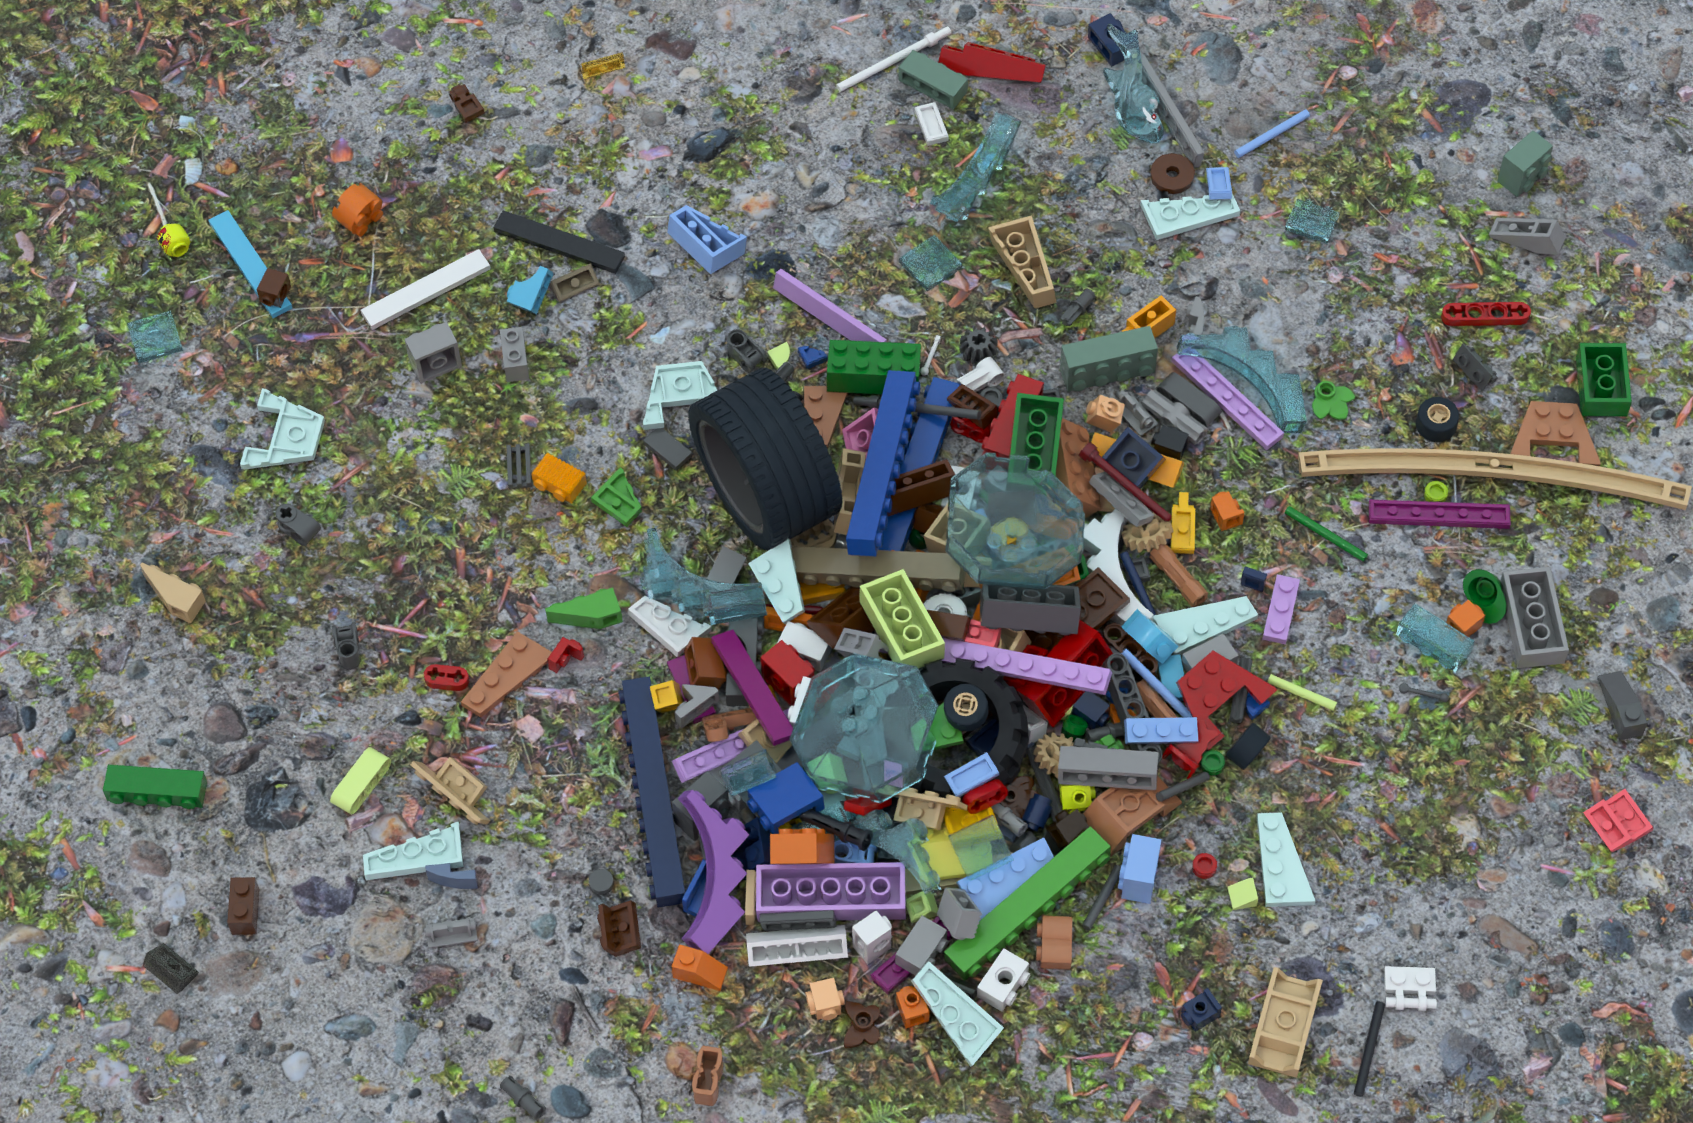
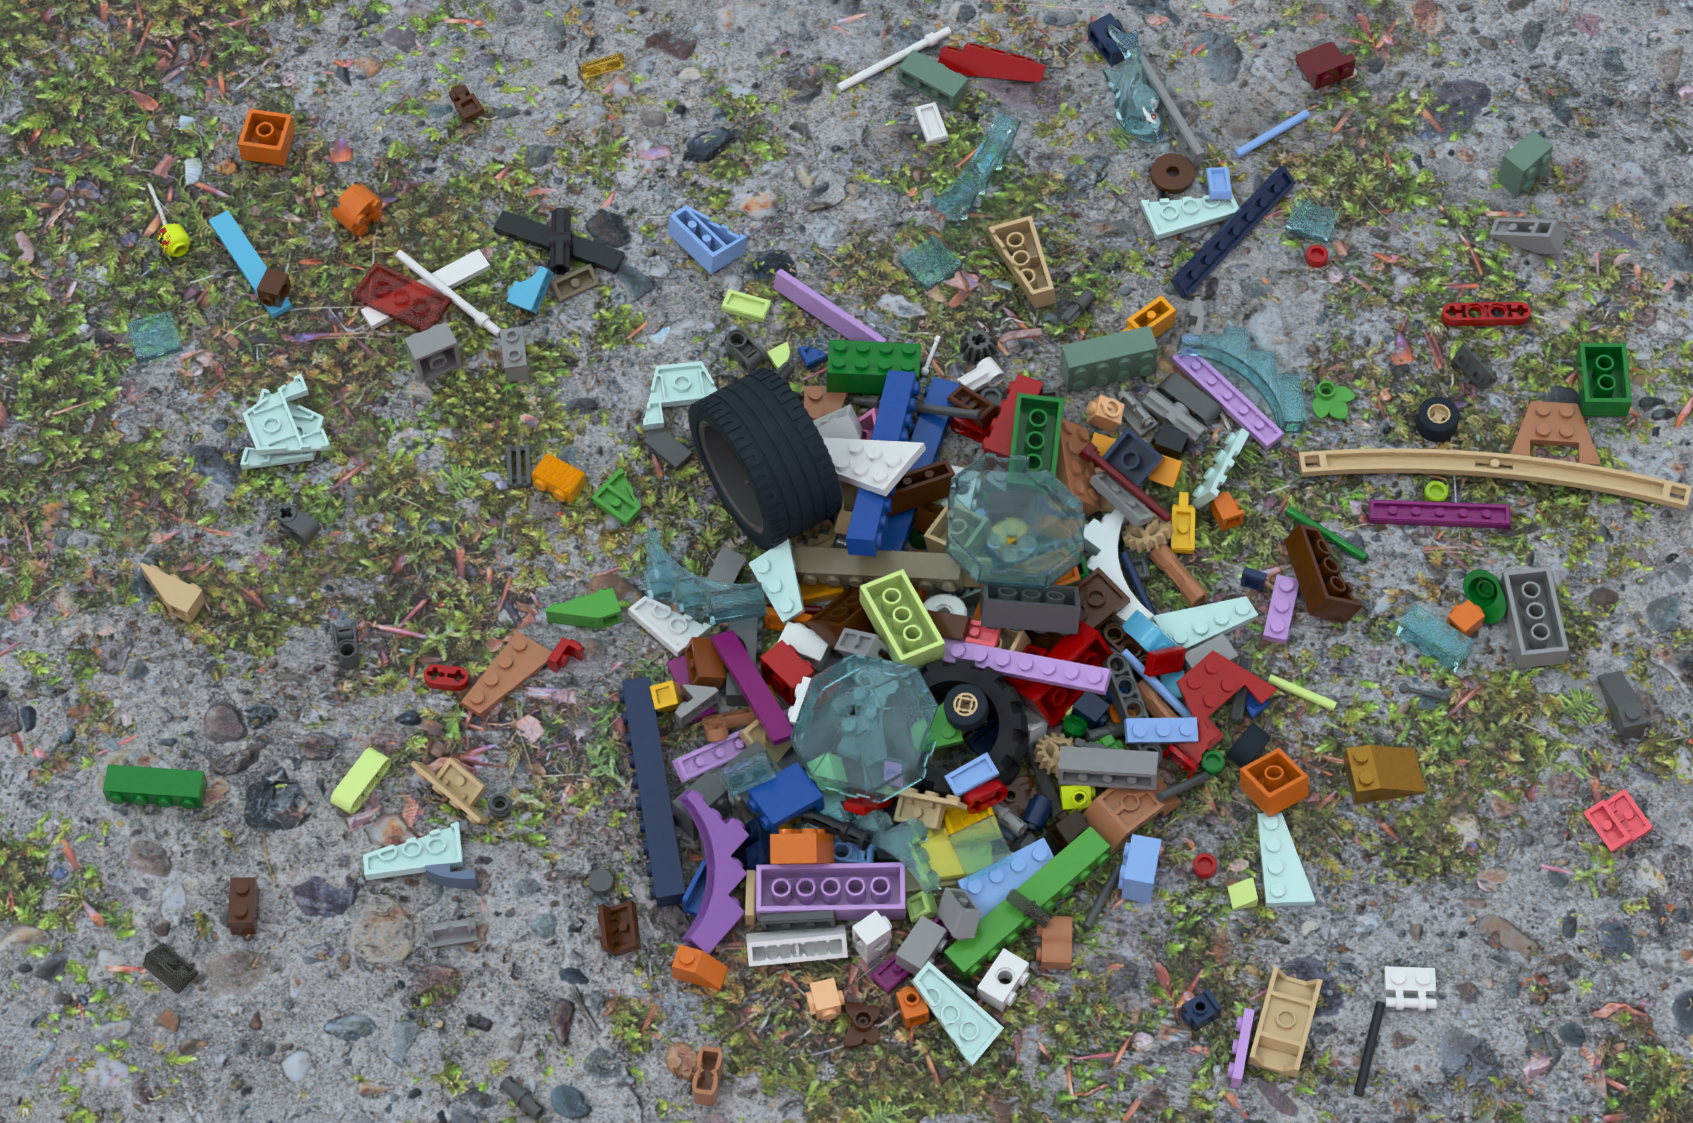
none -> orange brick [238,109,295,166]
none -> light aqua wing [243,374,331,455]
none -> clear red tile [351,261,452,332]
none -> white bar [395,250,501,337]
none -> dark grey plate [488,793,512,817]
none -> black piece [548,208,573,275]
none -> yellowish green tile [721,289,771,323]
none -> white brick [813,404,862,439]
none -> white wing [822,437,926,496]
none -> clear smoke axle [1005,889,1053,928]
none -> red tile [1144,646,1186,677]
none -> dark blue tile [1170,166,1296,298]
none -> light aqua wing [1190,428,1249,510]
none -> lavender plate [1227,1008,1255,1089]
none -> orange brick [1240,748,1309,817]
none -> reddish brown wedge [1284,524,1363,623]
none -> dark red bracket [1295,42,1356,90]
none -> red tile [1305,245,1328,268]
none -> pearl gold slope [1343,745,1426,804]

